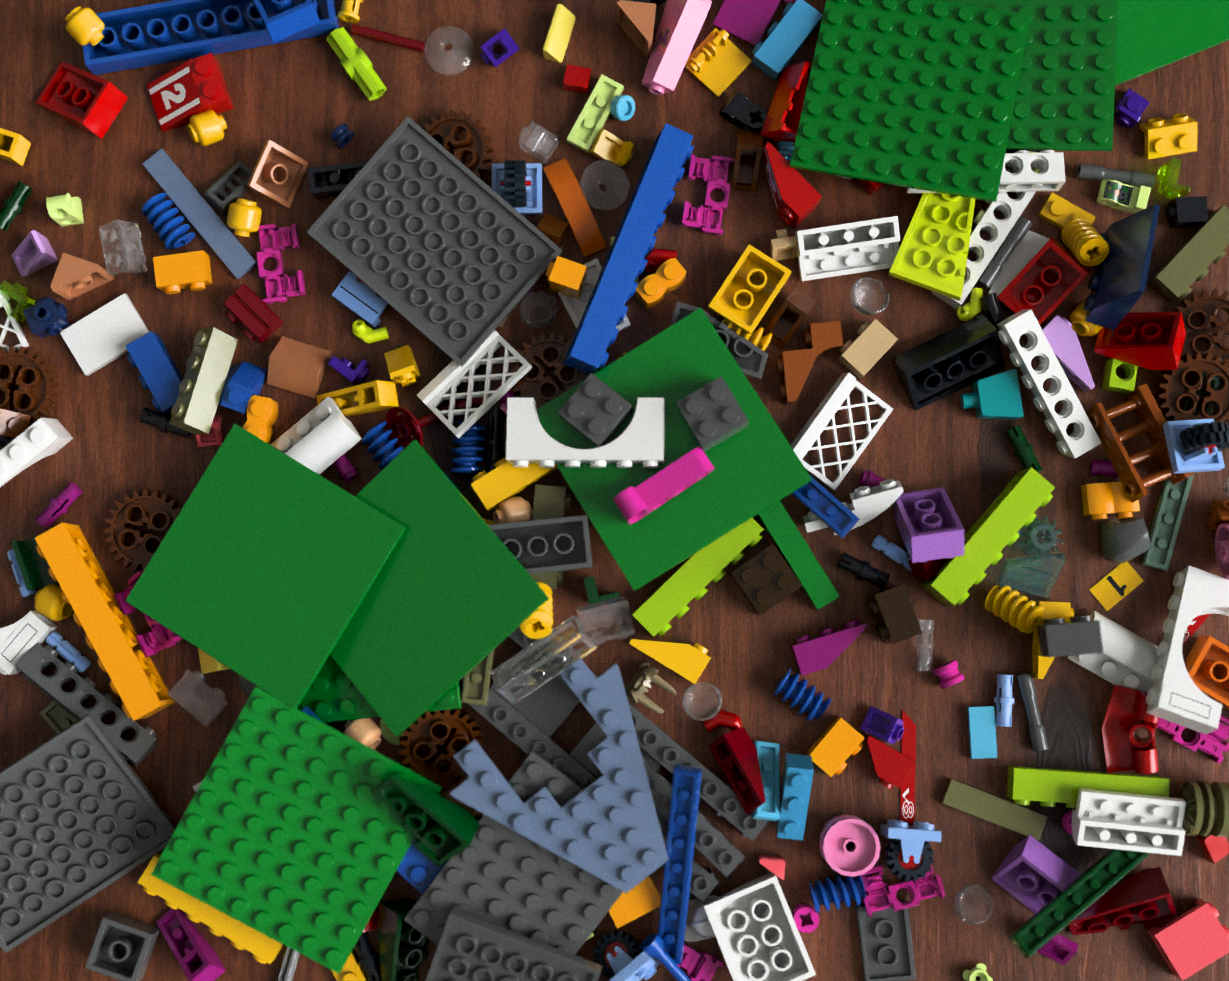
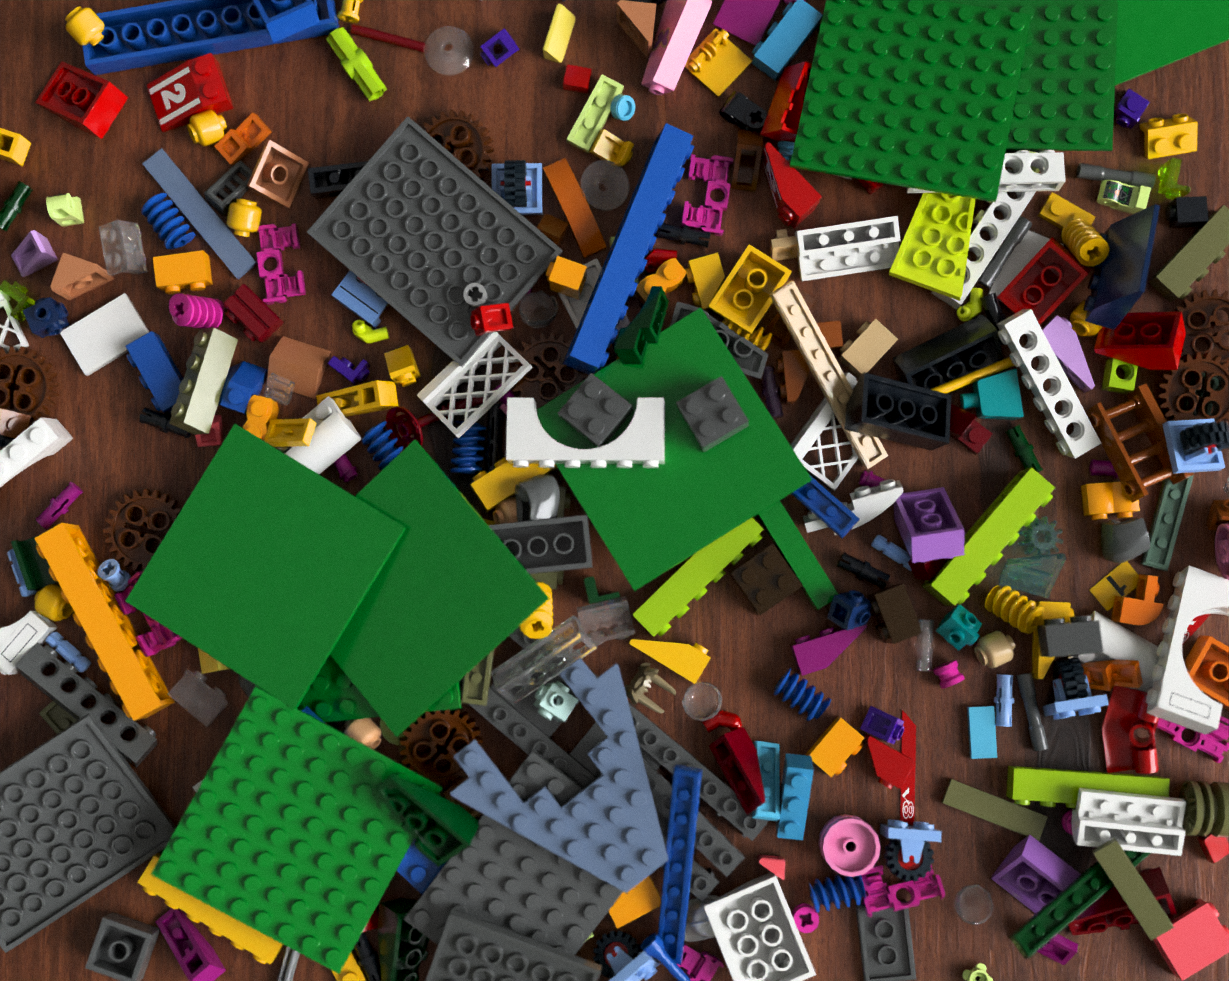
dark blue bush [330,124,355,149] -> none
clear brick [518,121,559,164] -> none
dark pink beam [613,446,715,525] -> none
clear hair [849,277,890,316] -> none
none -> light blue bush [97,559,131,592]
none -> dark pink piece [168,293,224,329]
none -> orange slope [214,112,272,165]
none -> clear tile [264,373,295,406]
none -> yellow plate [264,418,316,447]
none -> light grey bush [463,283,487,307]
none -> red bracket [470,303,513,336]
none -> dark grey piece [515,474,560,522]
none -> light aqua brick [533,681,578,722]
none -> dark green slope [614,286,669,364]
none -> black pin [658,222,711,248]
none -> yellow slope [685,253,725,312]
none -> pin [761,366,784,419]
none -> tan tile [769,281,888,469]
none -> dark blue brick [827,590,871,630]
none -> black slope [845,372,951,451]
none -> yellow bar [930,357,1015,394]
none -> teal brick [935,605,982,651]
none -> dark red slope [950,404,993,455]
none -> tan head [974,630,1015,668]
none -> plate [1043,658,1109,720]
none -> orange slope [1082,660,1143,691]
none -> olive tile [1092,837,1174,940]
none -> orange brick [1111,574,1164,625]

